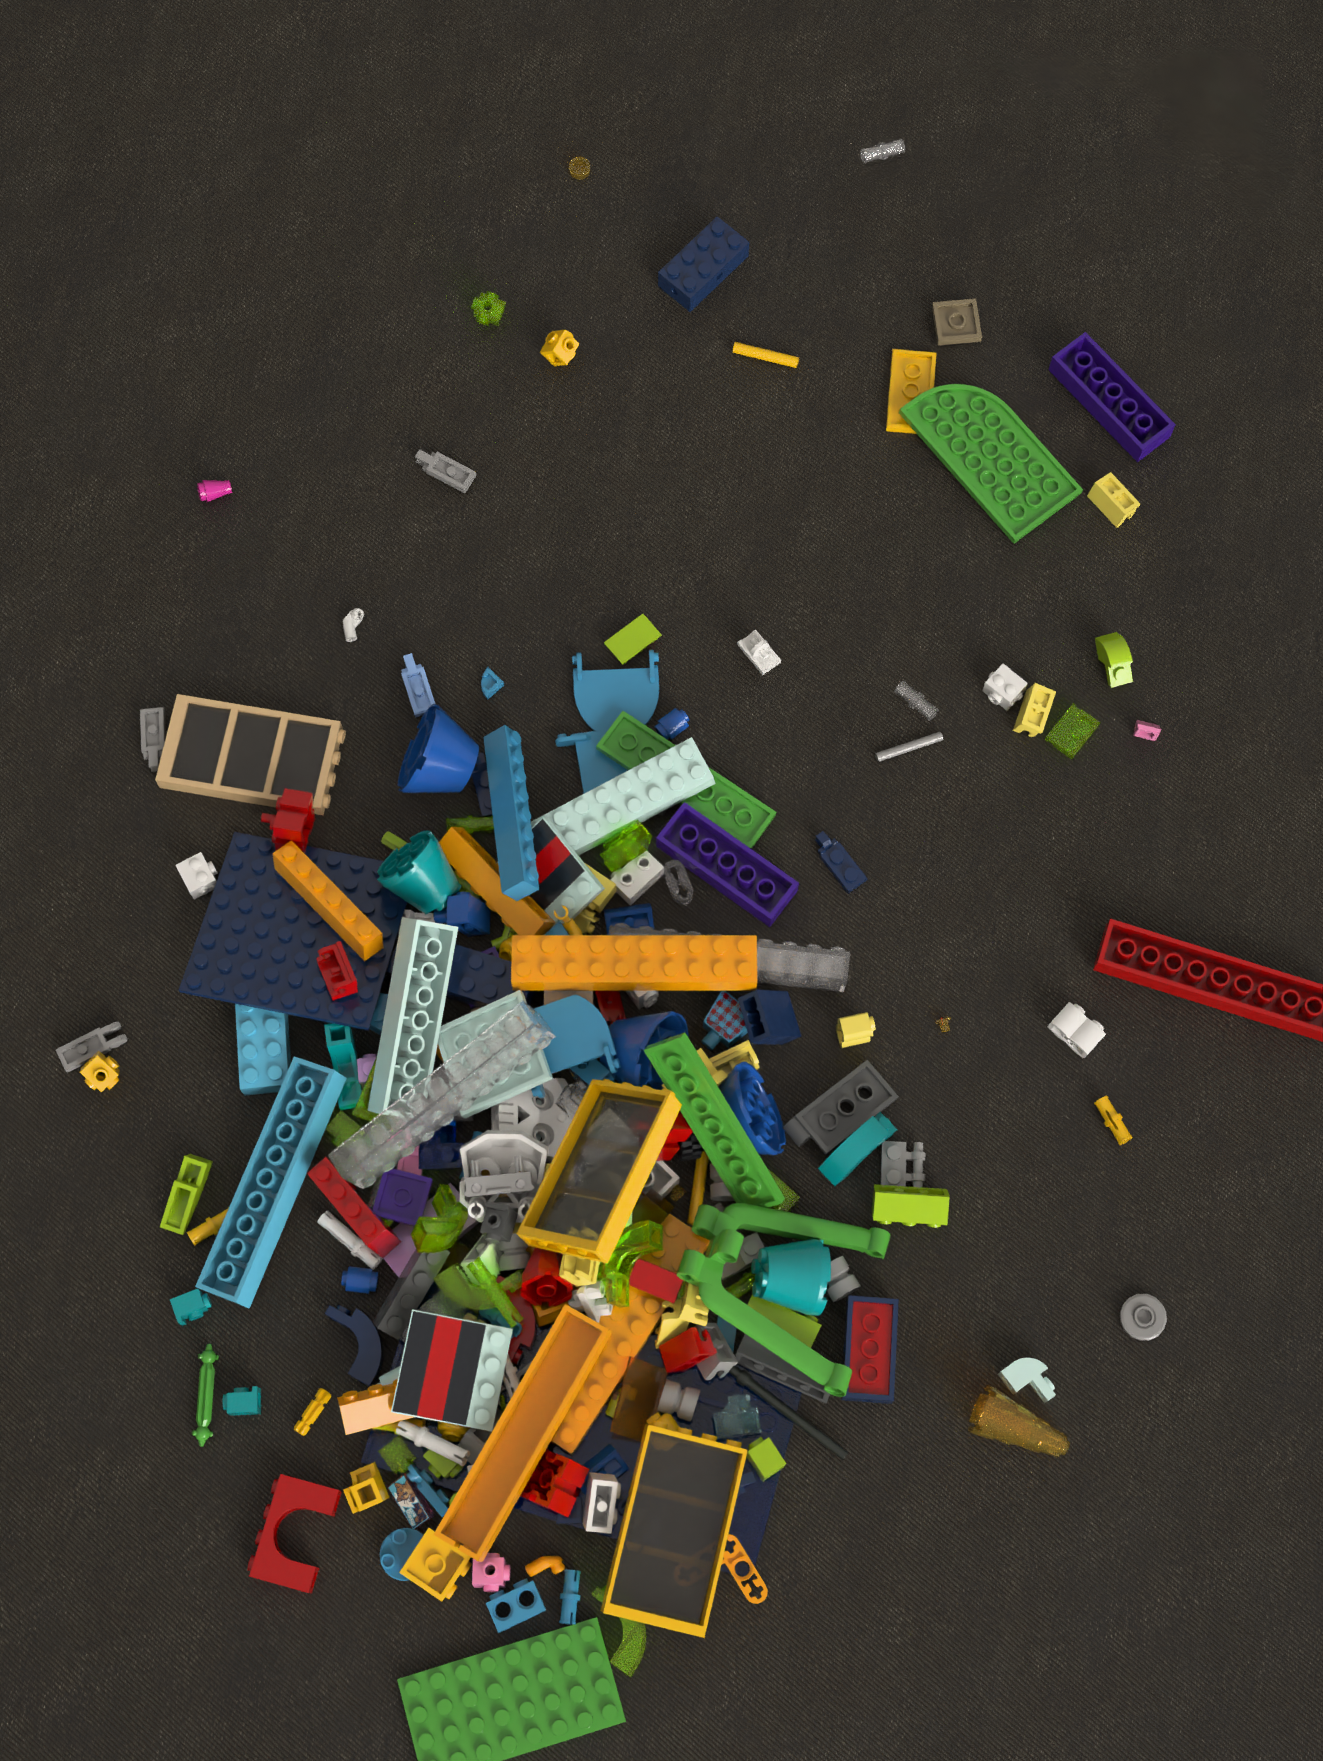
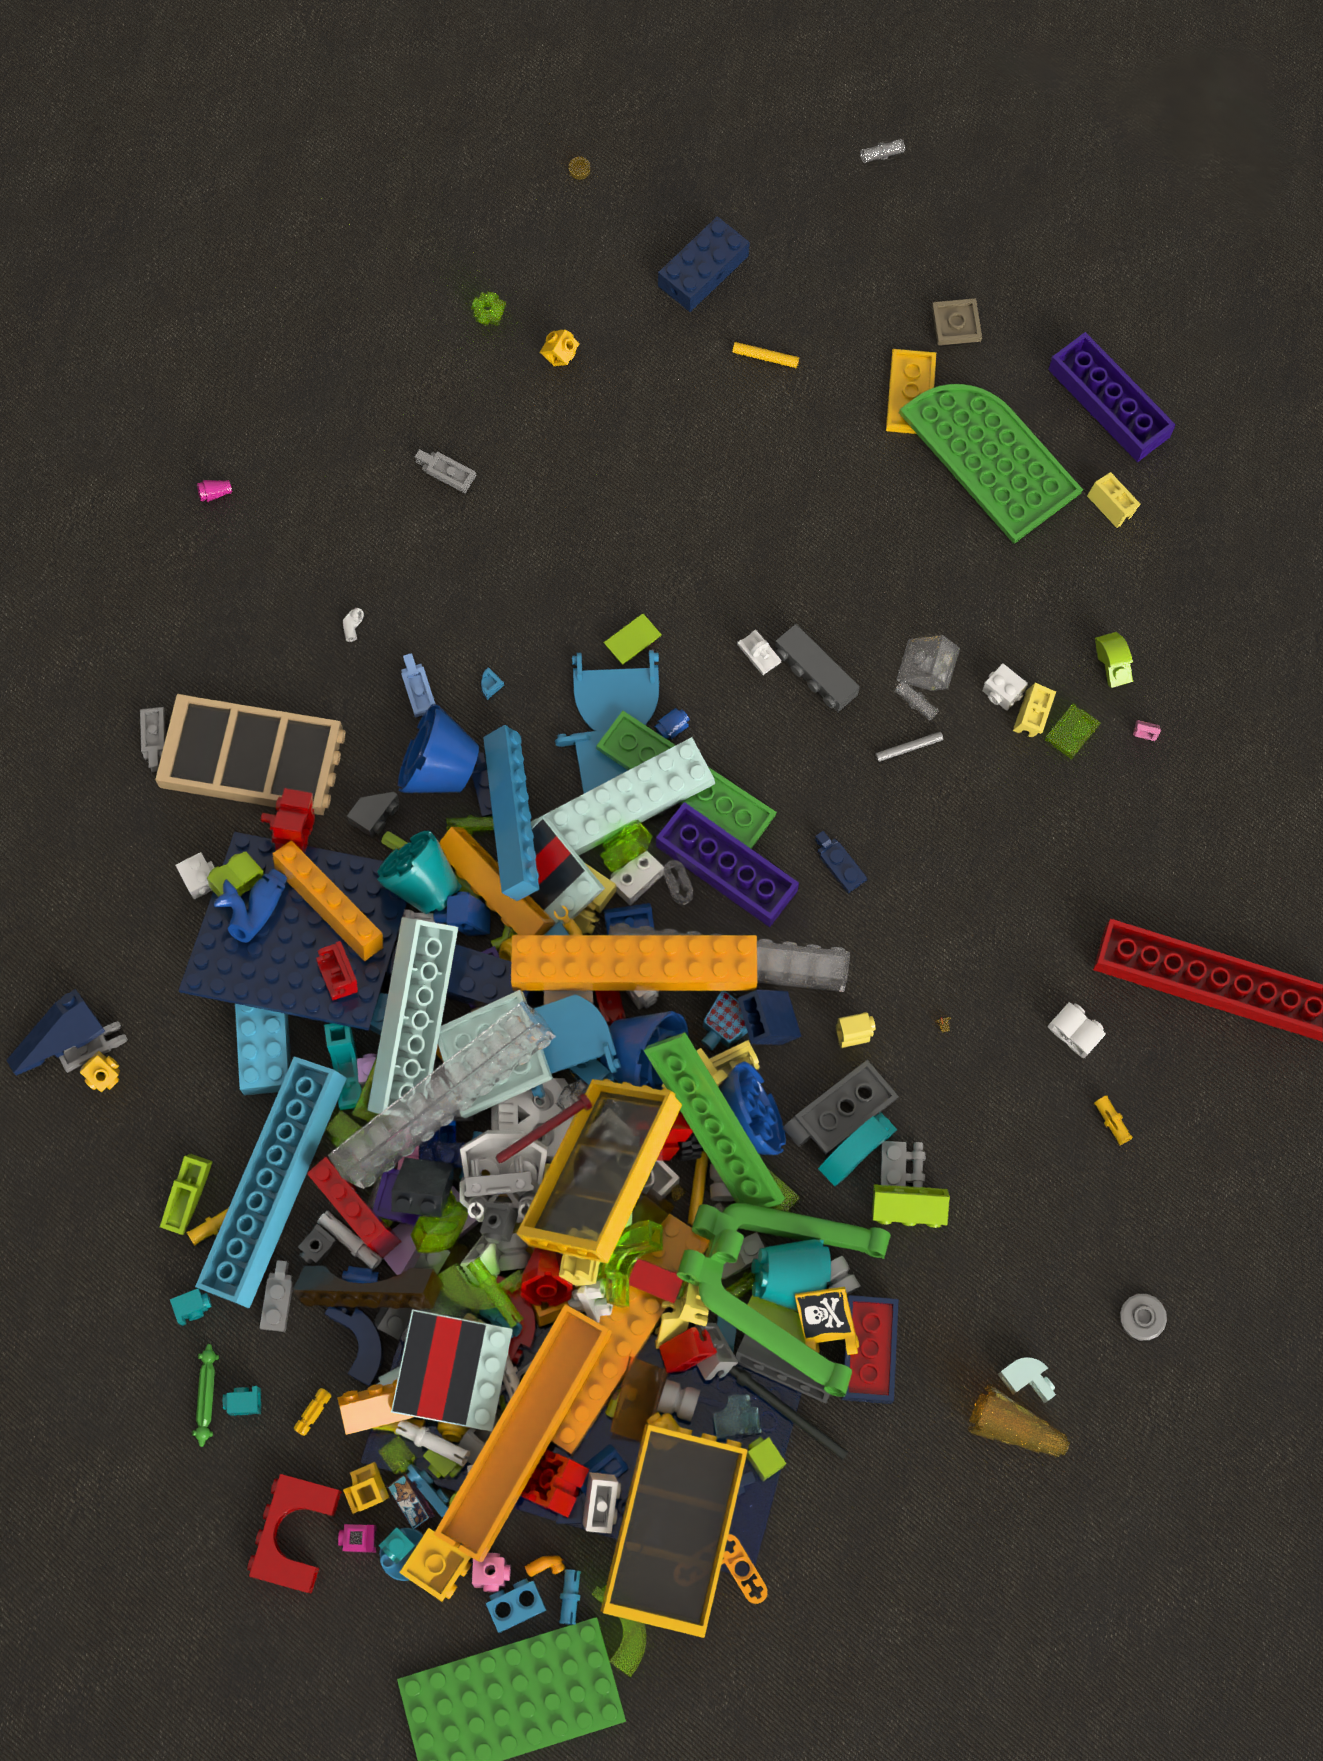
none -> dark blue wedge [6,989,105,1076]
none -> lime brick [207,852,264,897]
none -> blue piece [214,869,287,943]
none -> light grey hinge [260,1260,293,1332]
none -> dark brown arch [293,1266,443,1310]
none -> dark grey brick [298,1224,339,1266]
none -> dark pink window [338,1524,377,1553]
none -> dark grey slope [347,792,399,838]
none -> teal brick [379,1527,415,1564]
none -> black brick [391,1158,454,1217]
none -> dark red bar [495,1093,592,1163]
none -> dark grey brick [775,624,860,712]
none -> flag [795,1287,859,1355]
none -> clear slope [897,635,960,691]

